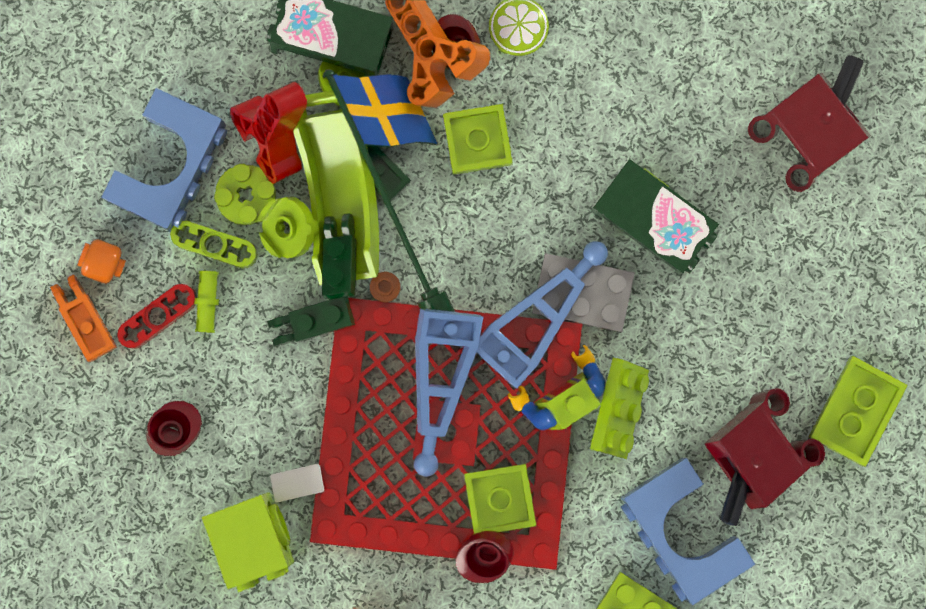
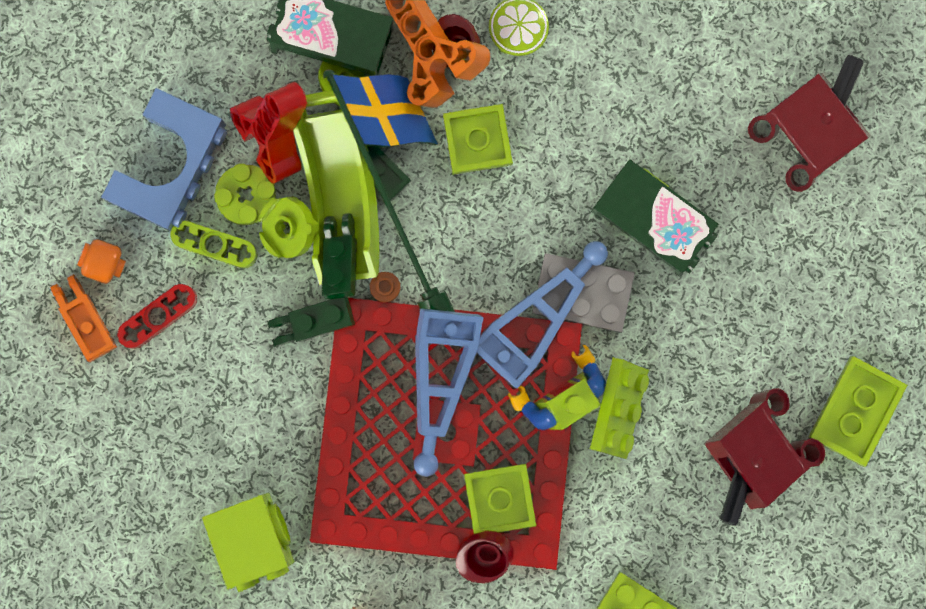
dark red hat [146,401,202,456] -> none
lime pin [194,270,219,333] -> none
white sticker [270,464,324,503] -> none
medium blue arch [621,458,756,605] -> none

